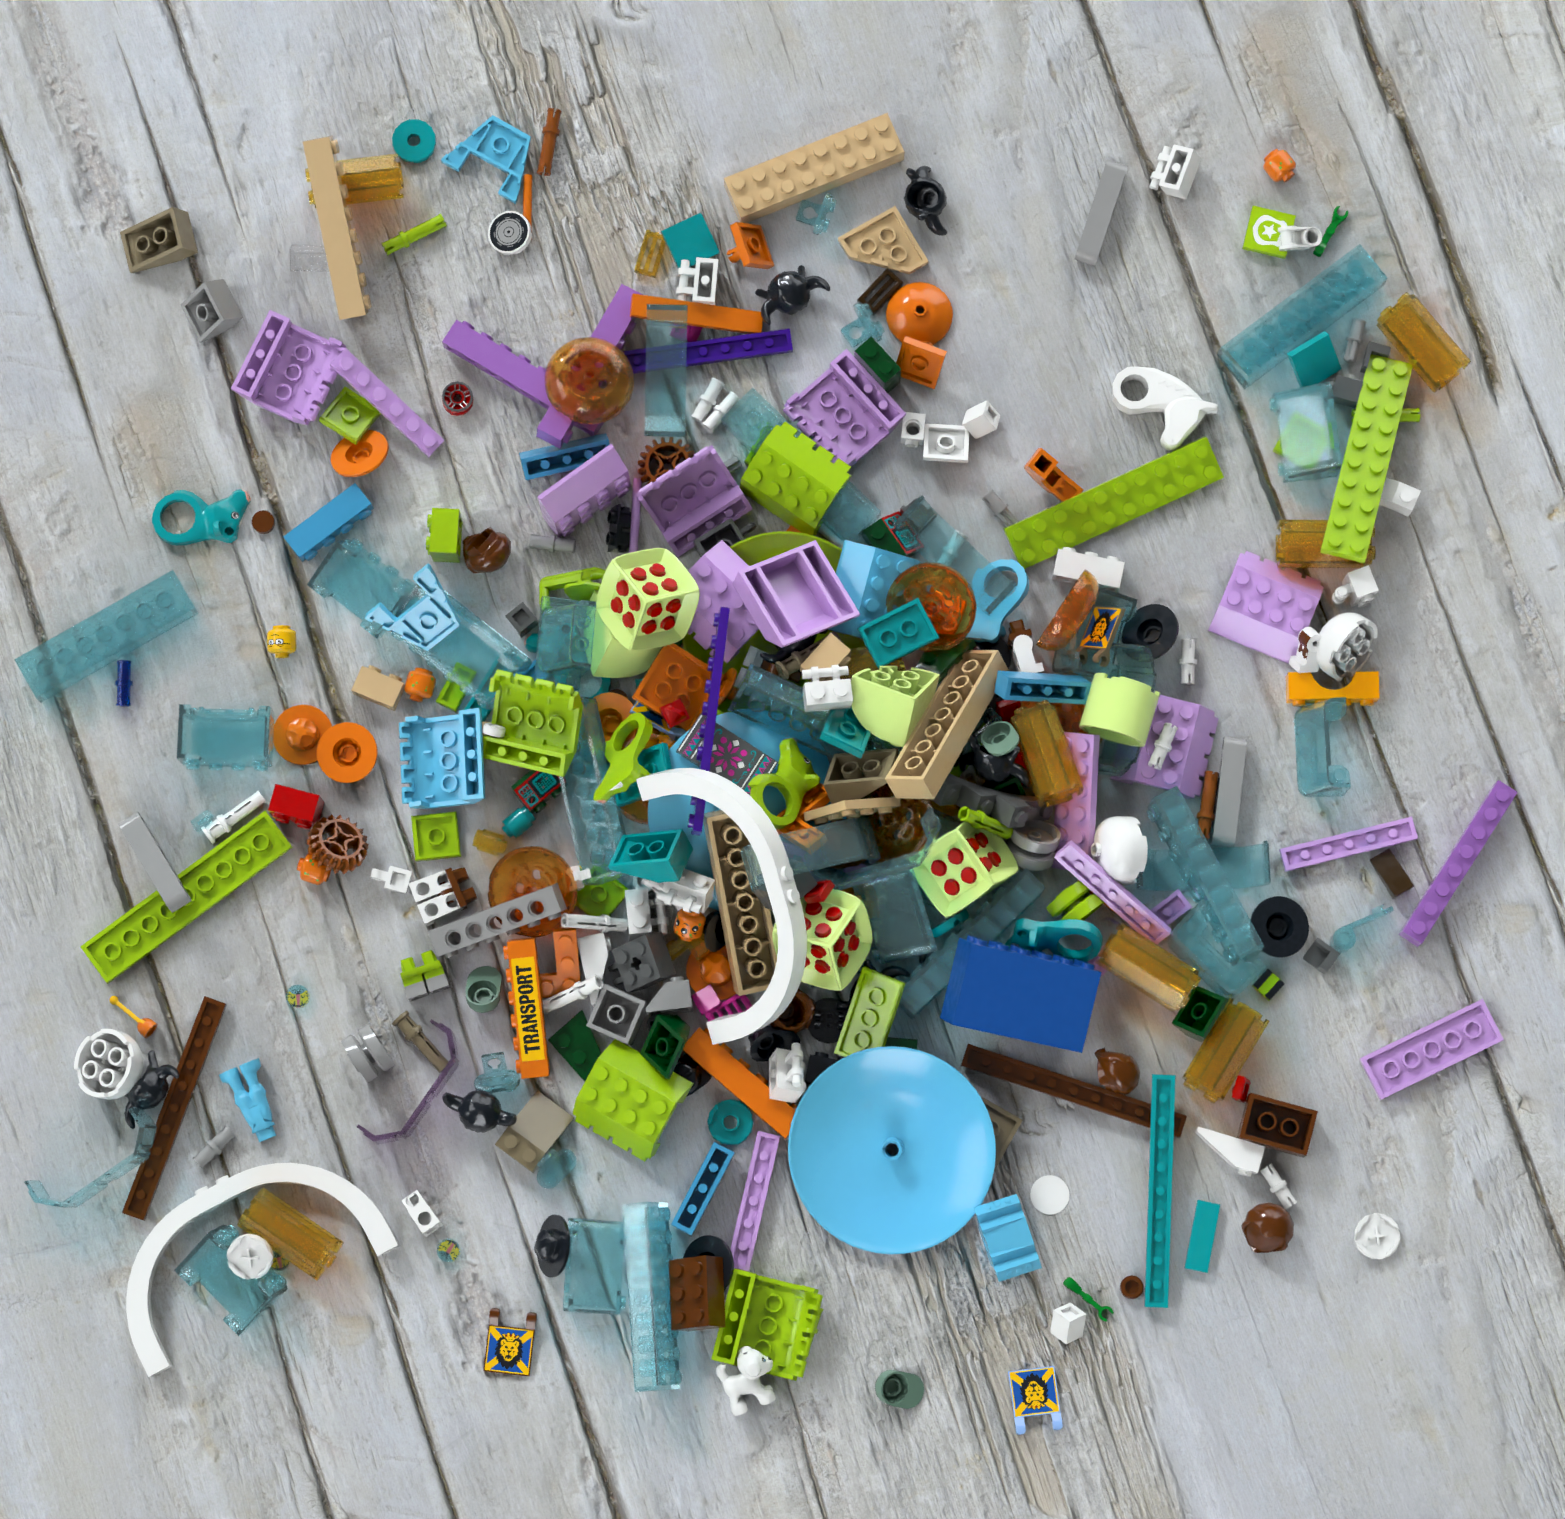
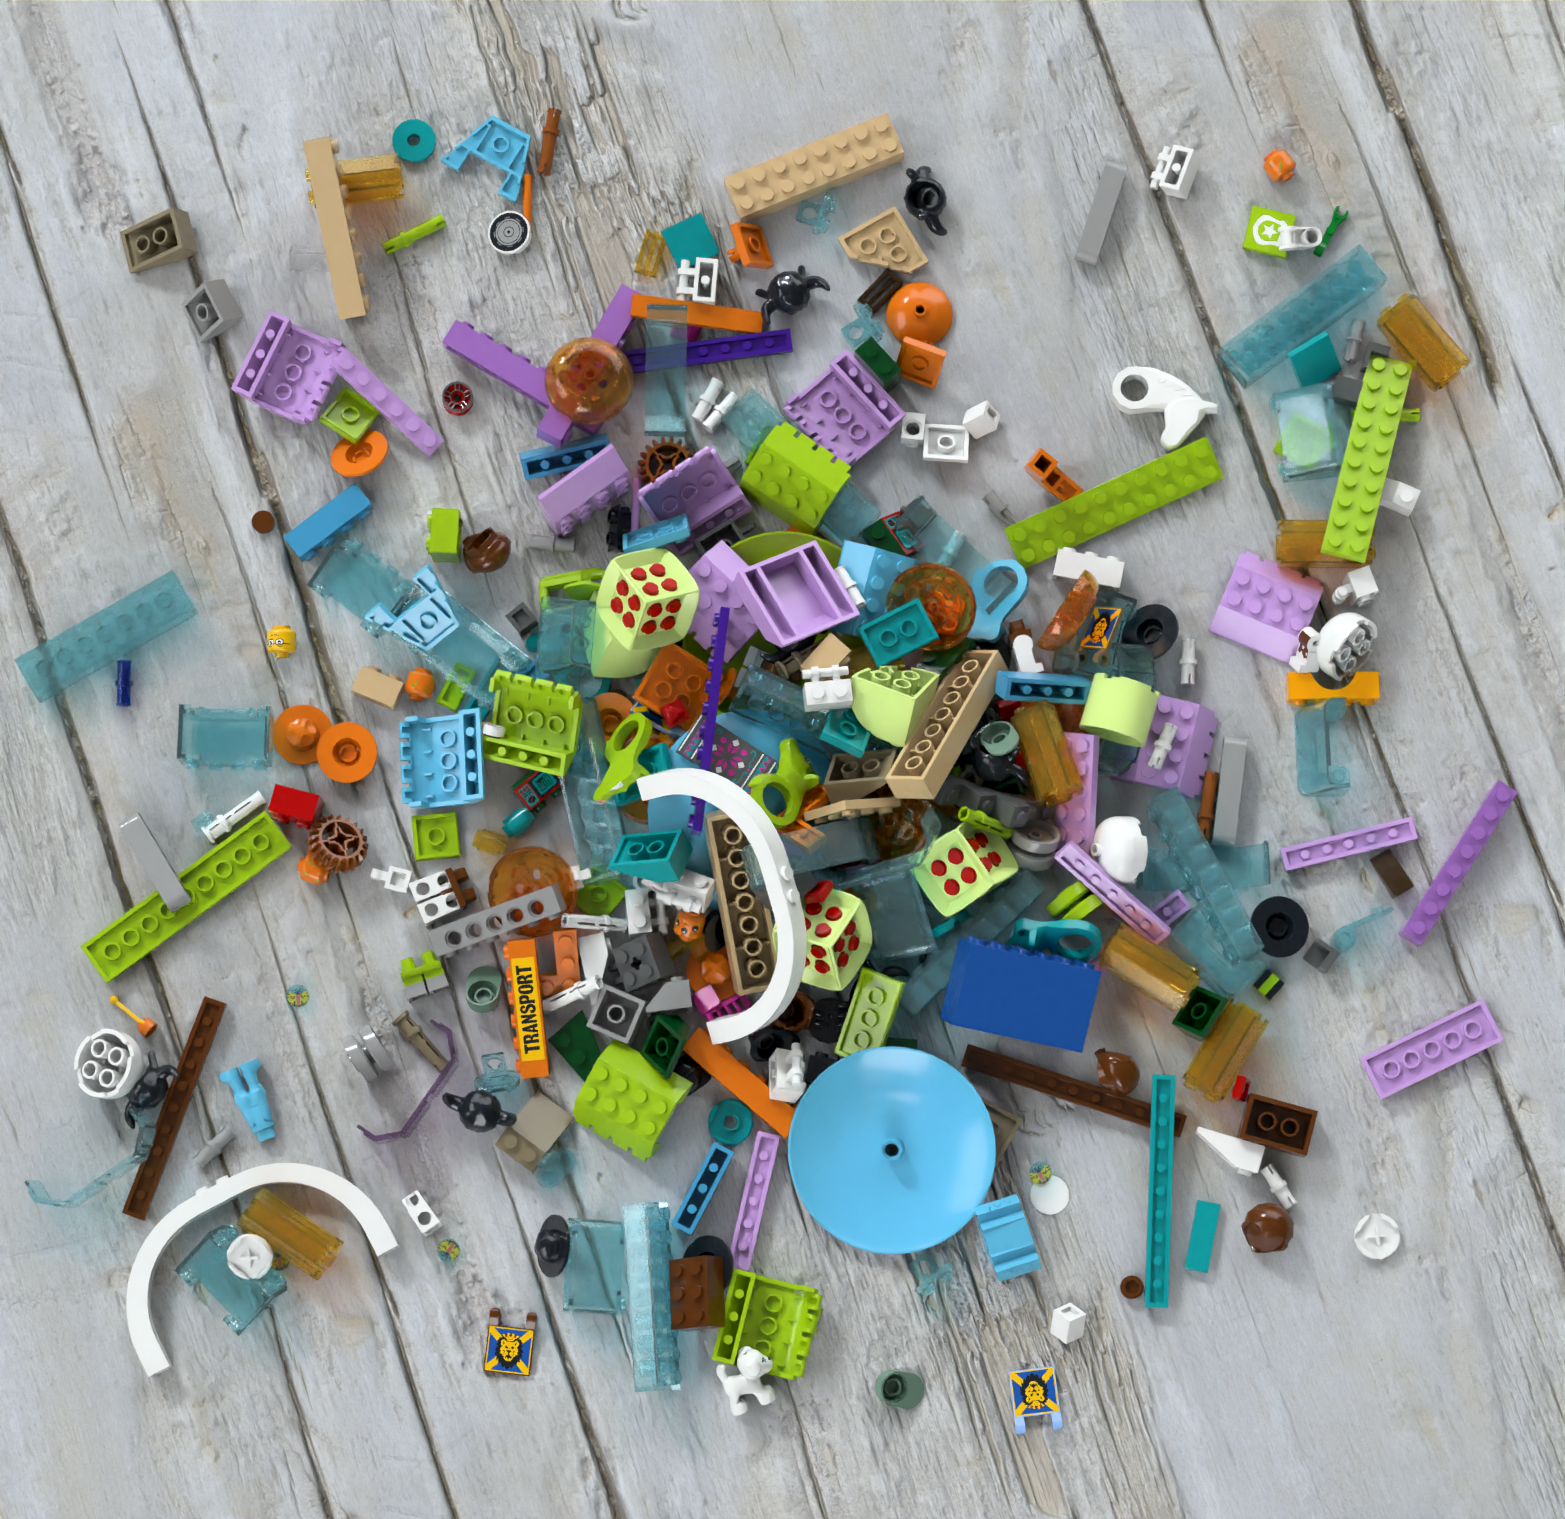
teal animal [152,489,251,546] -> none
green piece [1063,1277,1114,1322] -> none
none -> medium azure plate [622,513,691,554]
none -> white pin [834,565,867,610]
none -> clear light blue bracket [909,1252,954,1297]
none -> clear light blue tile [1029,1162,1052,1186]

